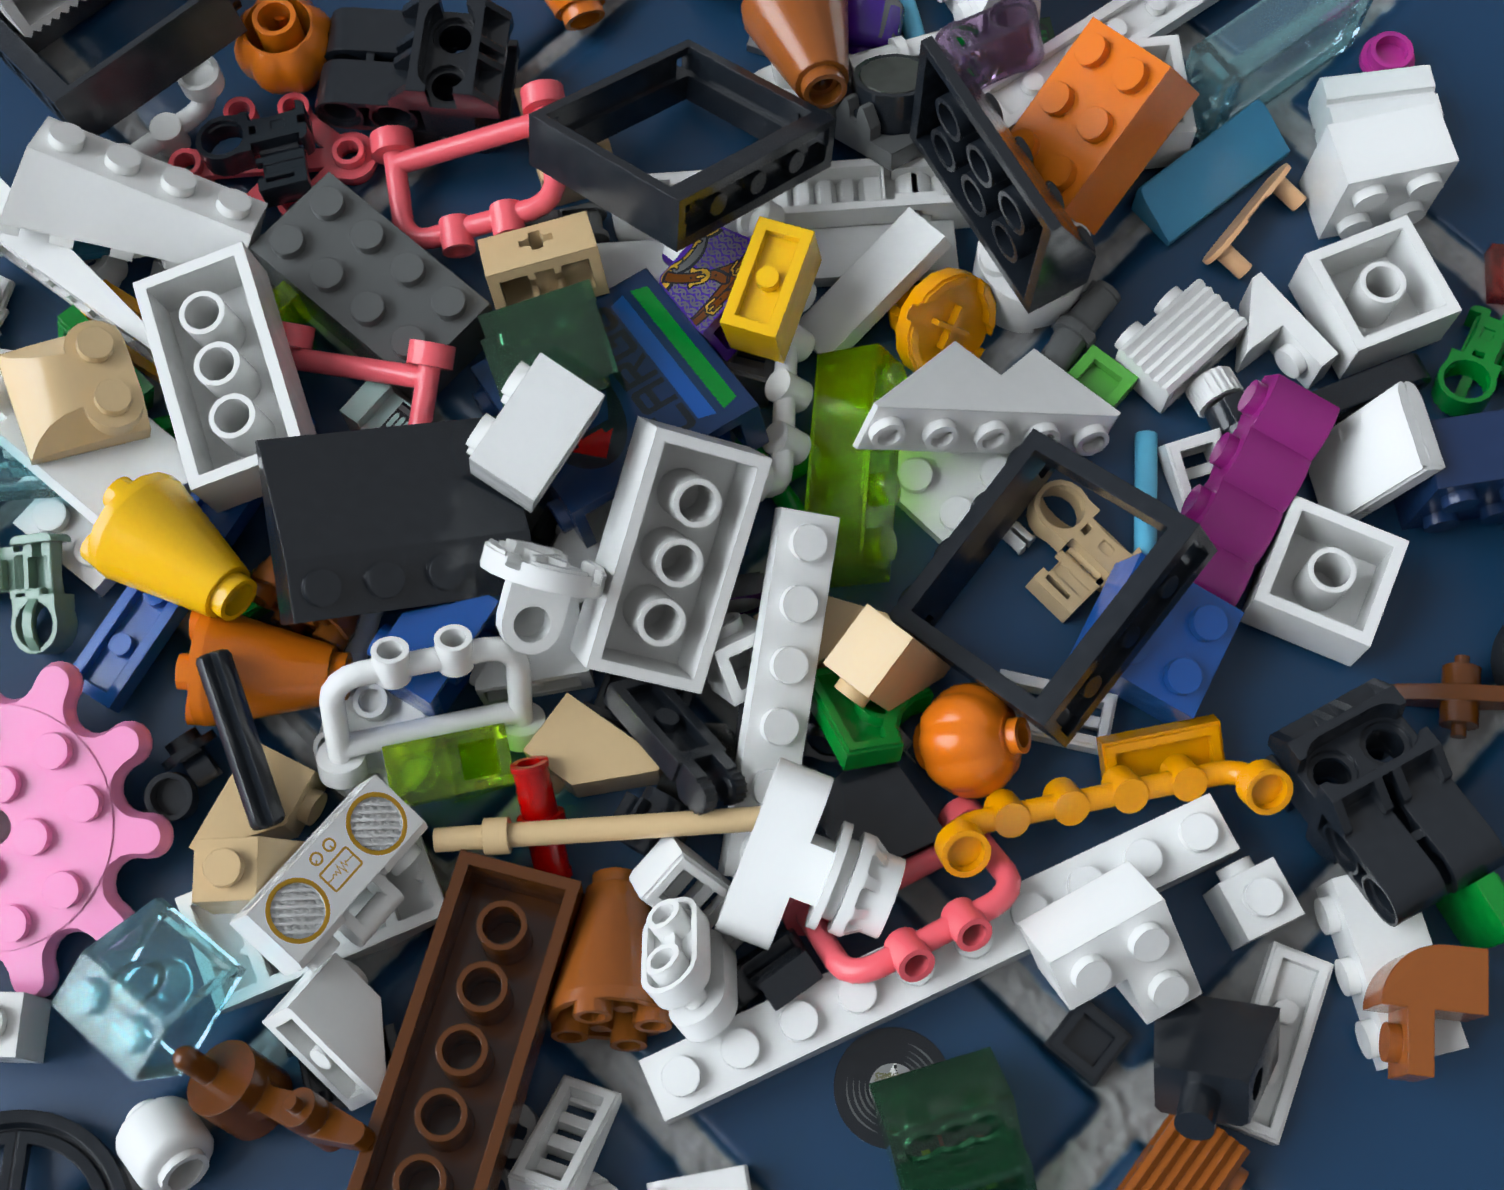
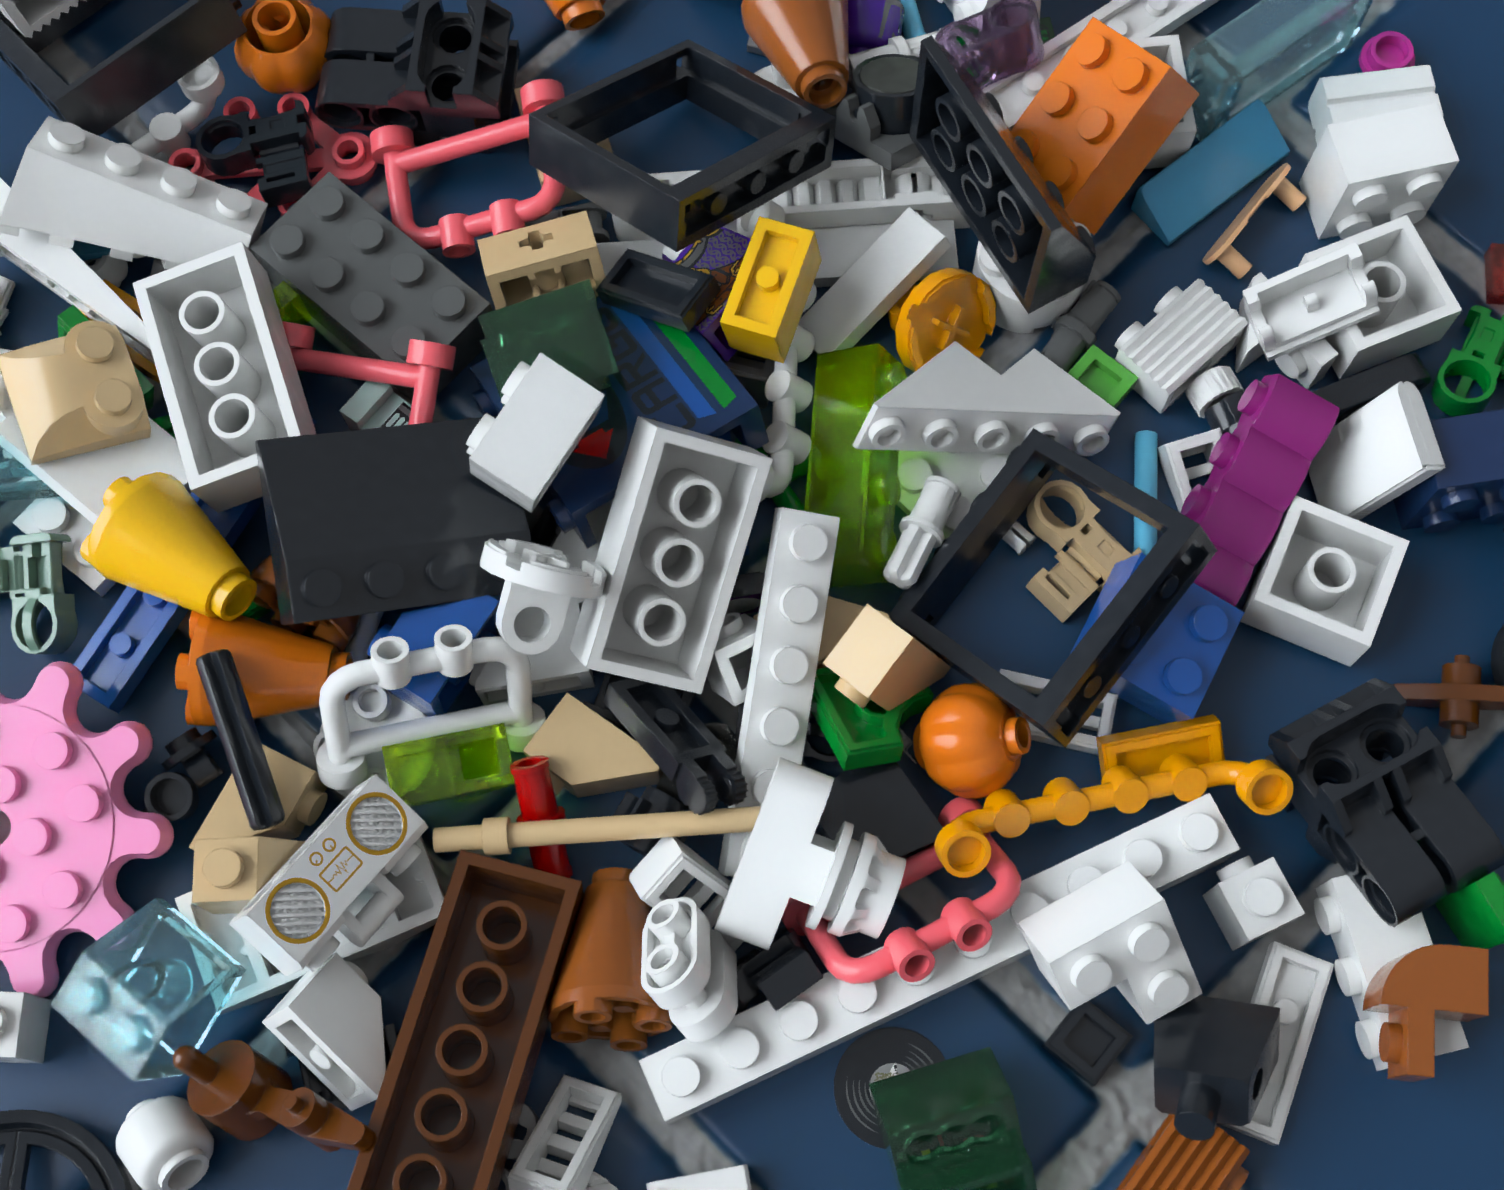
none -> black tile [595,248,721,332]
none -> white axle [883,476,962,589]
none -> white hinge [1242,241,1380,362]

